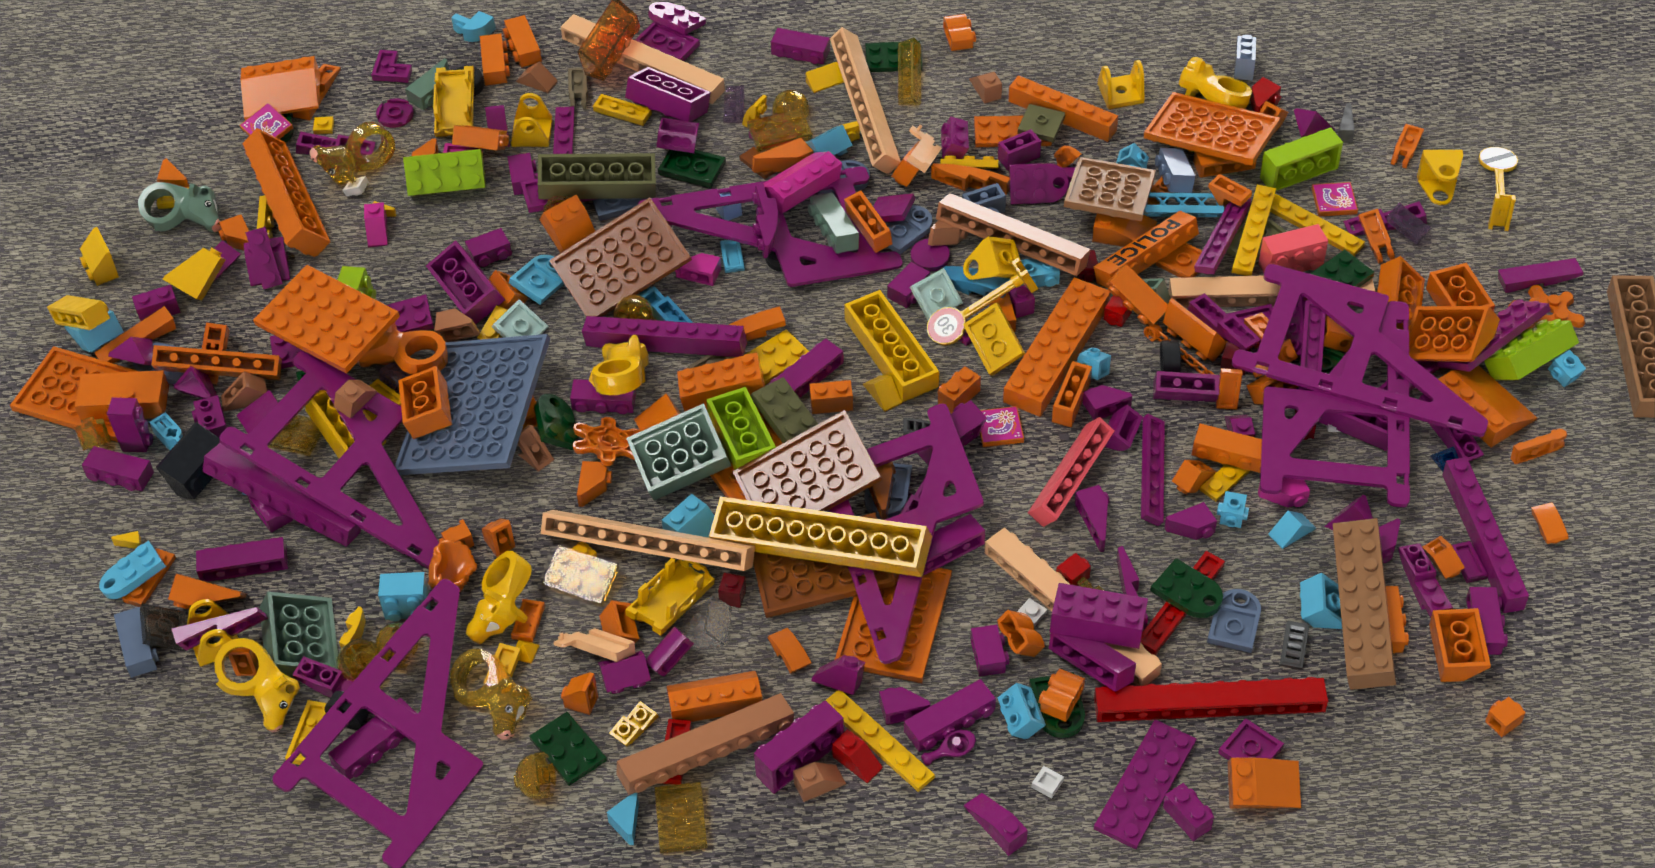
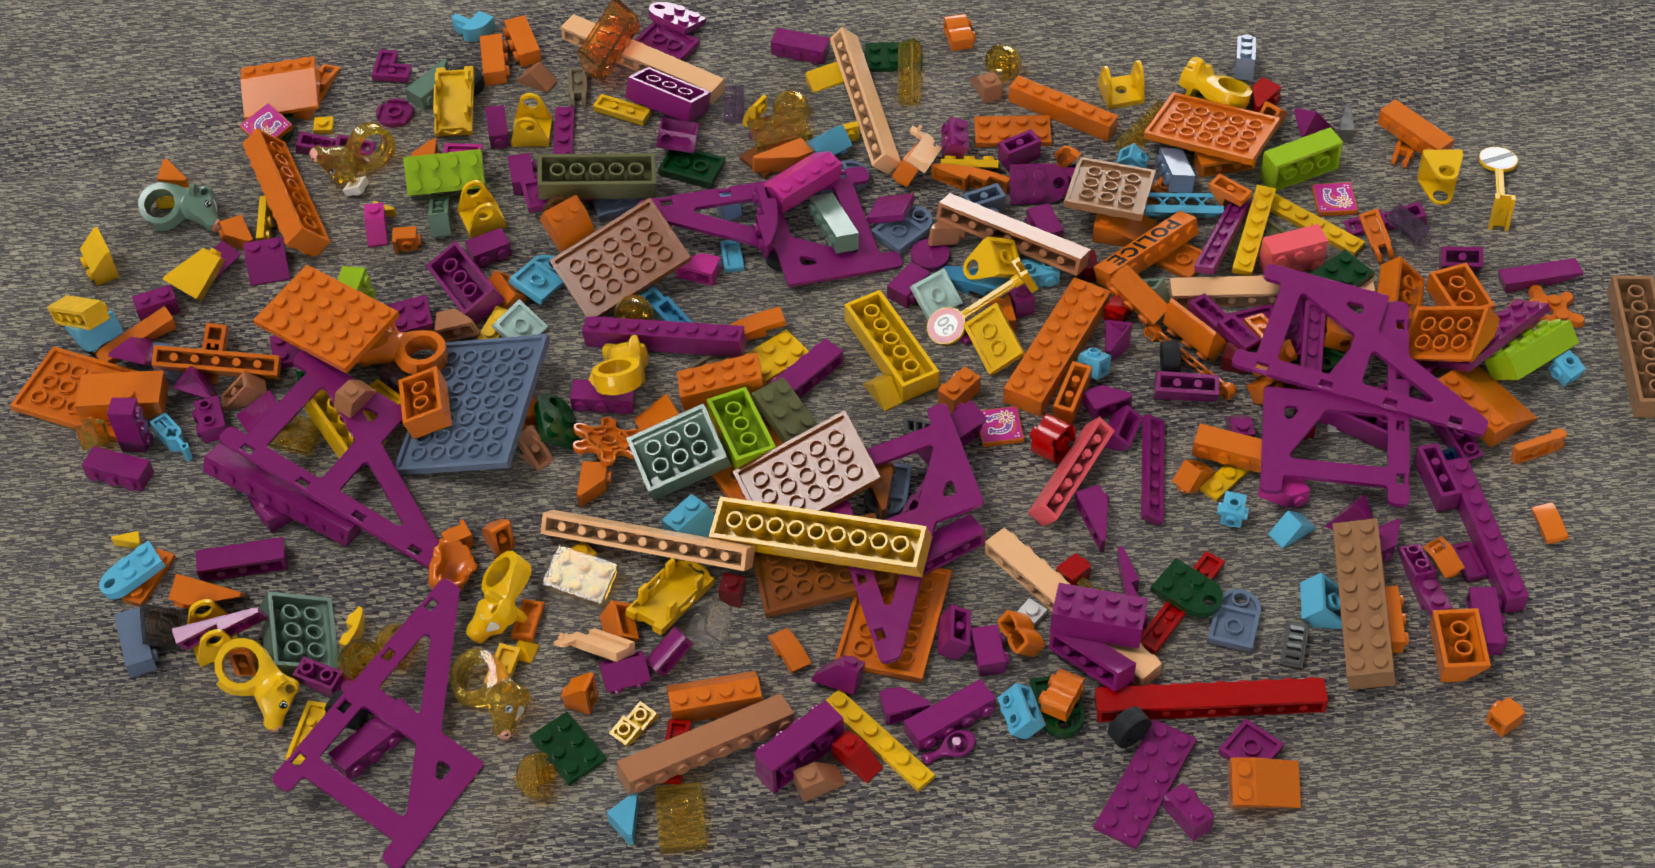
black slope [156,423,220,499] -> none
magenta plate [245,227,283,289] -> none
medium azure brick [378,572,431,622] -> none
orange window [452,125,509,151] -> none
orange brick [809,380,853,414] -> none
orange brick [844,190,893,253] -> none
magenta slope [964,793,1028,856] -> none
olive plate [1017,104,1065,143] -> none
white plate [1031,766,1064,799] -> none
magenta slope [1164,502,1217,540] -> none
orange tile [1216,368,1243,410] -> none
none -> orange brick [392,226,422,254]
none -> sand green slope [428,196,452,239]
none -> yellow hose [458,180,507,239]
none -> magenta brick [938,604,971,661]
none -> clear yellow cylinder [985,44,1022,82]
none -> magenta brick [1024,203,1064,238]
none -> red brick [1029,413,1076,463]
none -> magenta slope [1105,320,1132,362]
none -> black tyre [1108,706,1151,748]
none -> clear yellow slope [1115,99,1164,152]
none -> orange brick [1377,99,1454,154]
none -> magenta brick [1413,443,1462,512]
none -> magenta brick [1439,246,1483,272]

